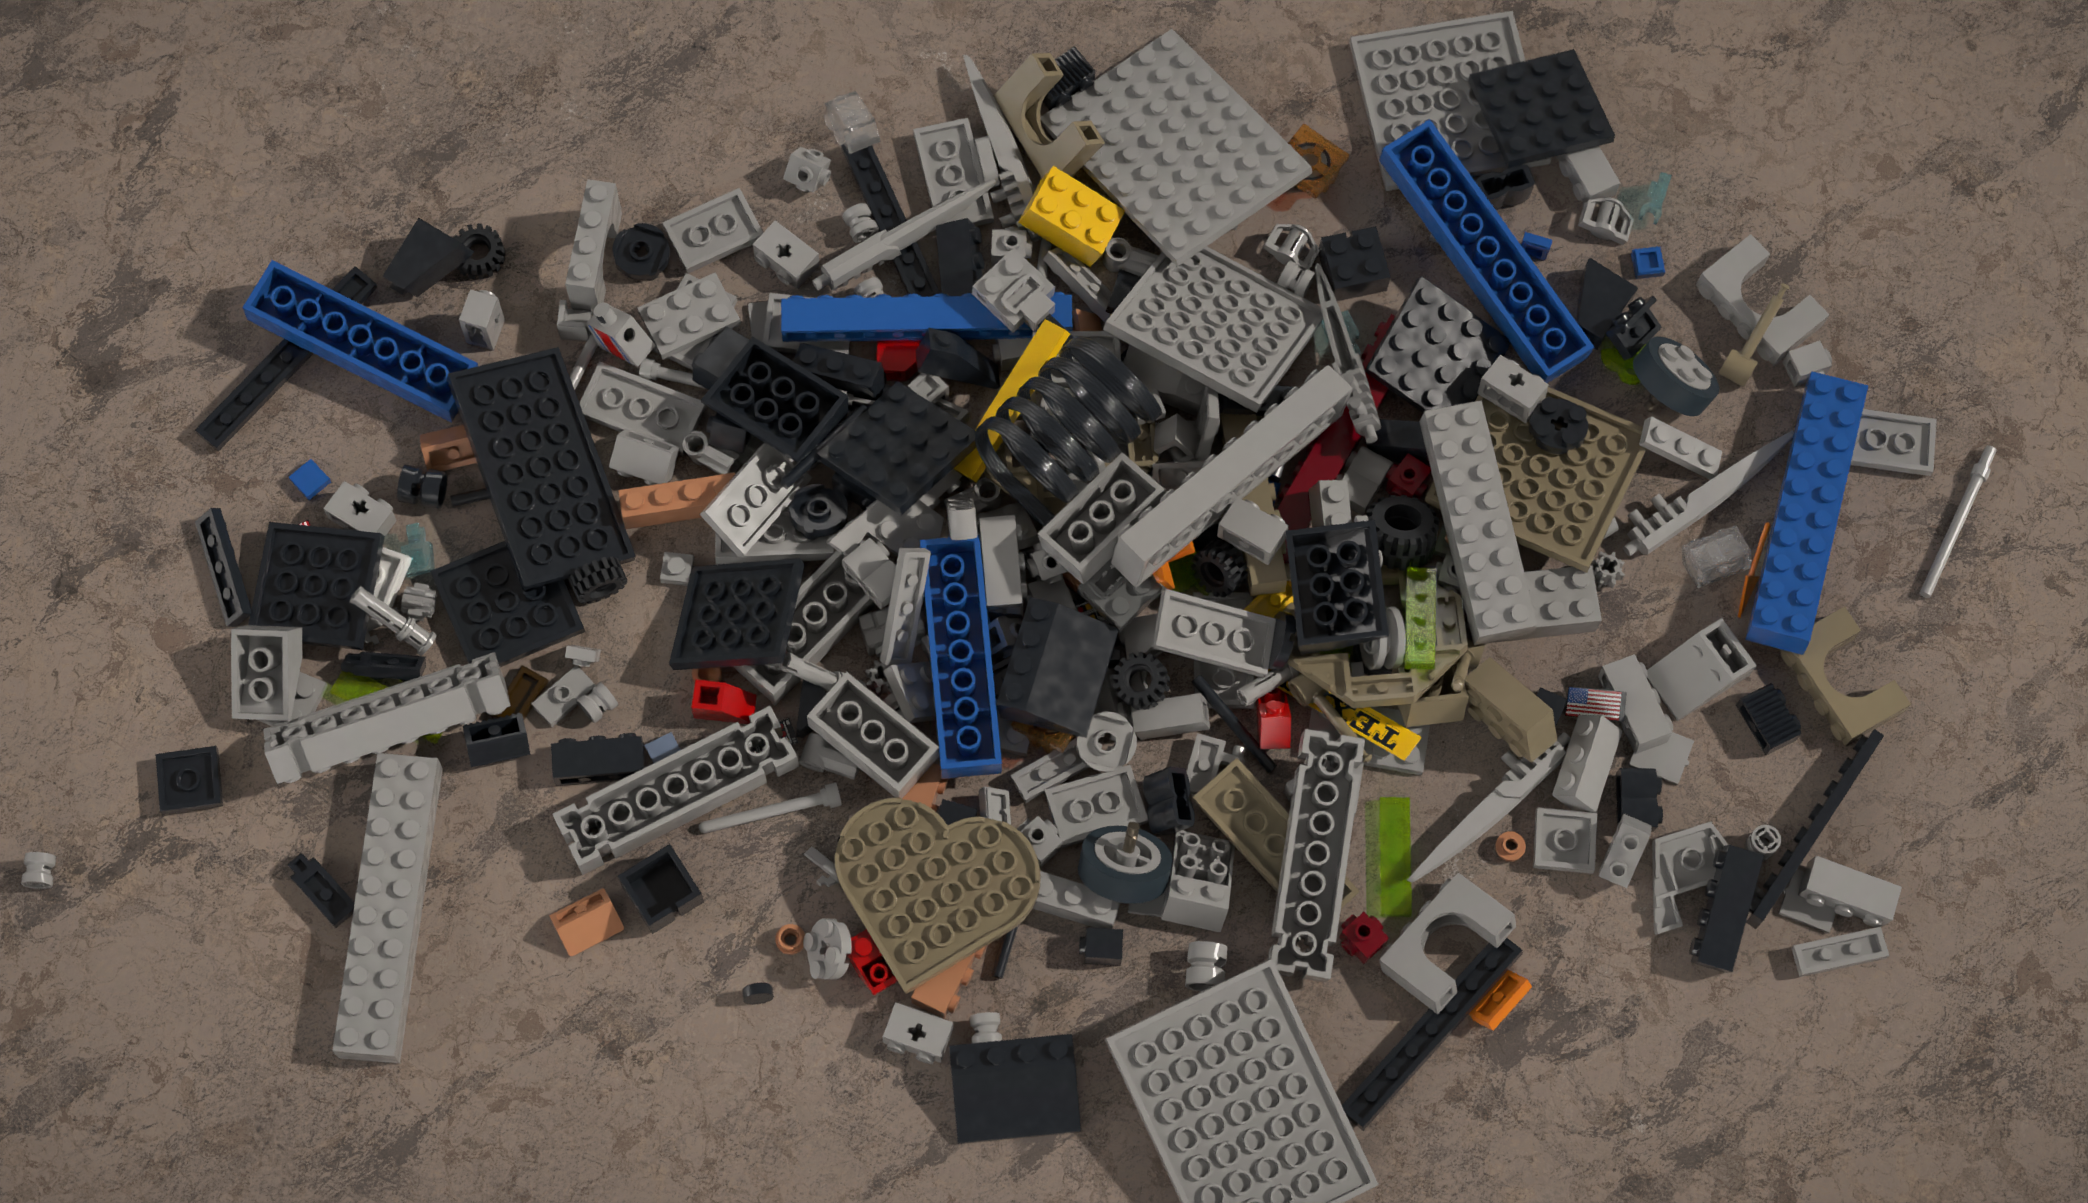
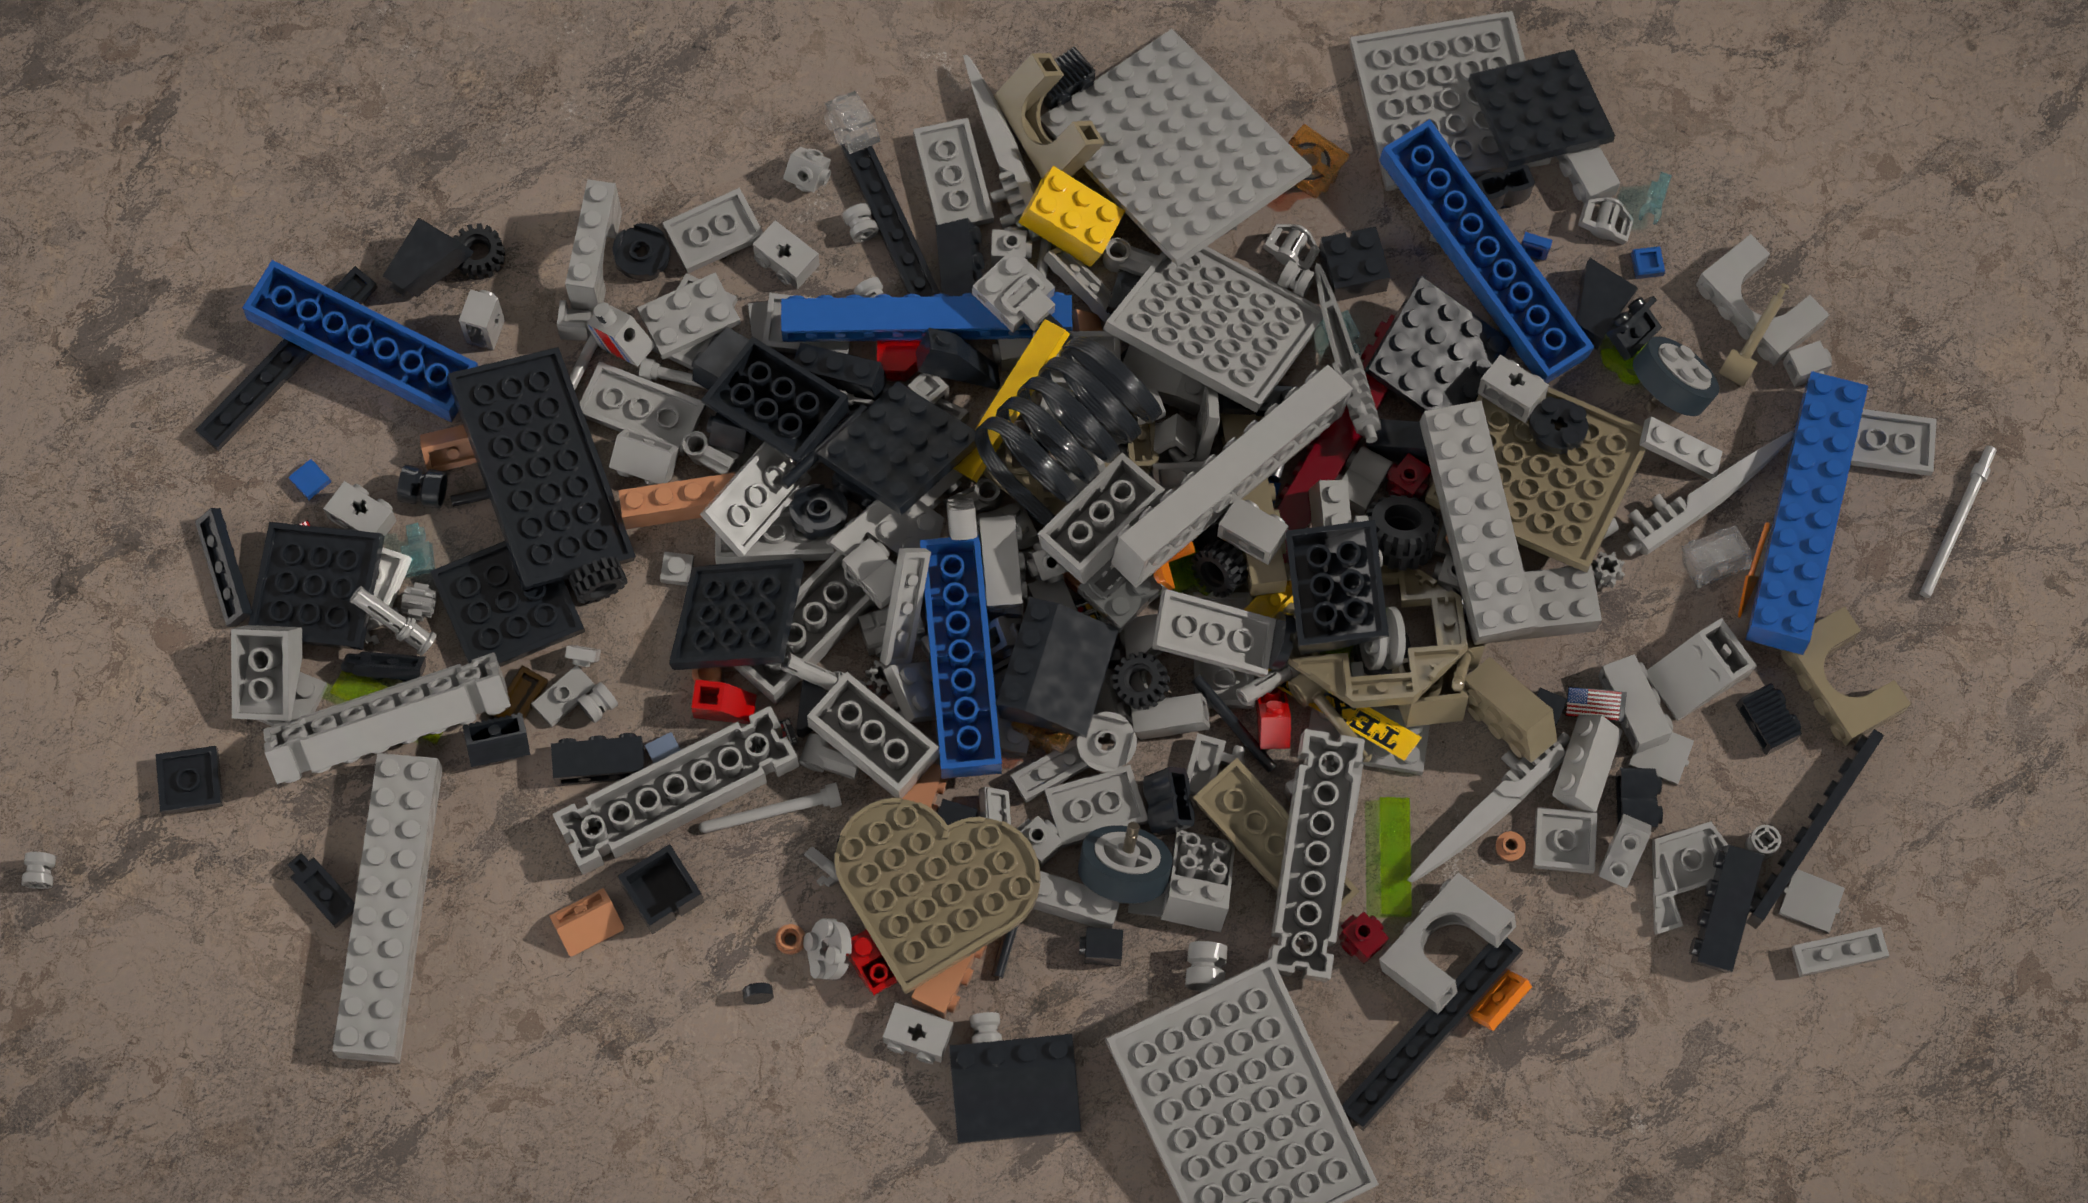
light grey piece [812,180,996,291] -> none
light grey beam [974,136,1000,187] -> none
clear neon green tile [1405,567,1437,669] -> none
light grey brick [1798,856,1902,927] -> none

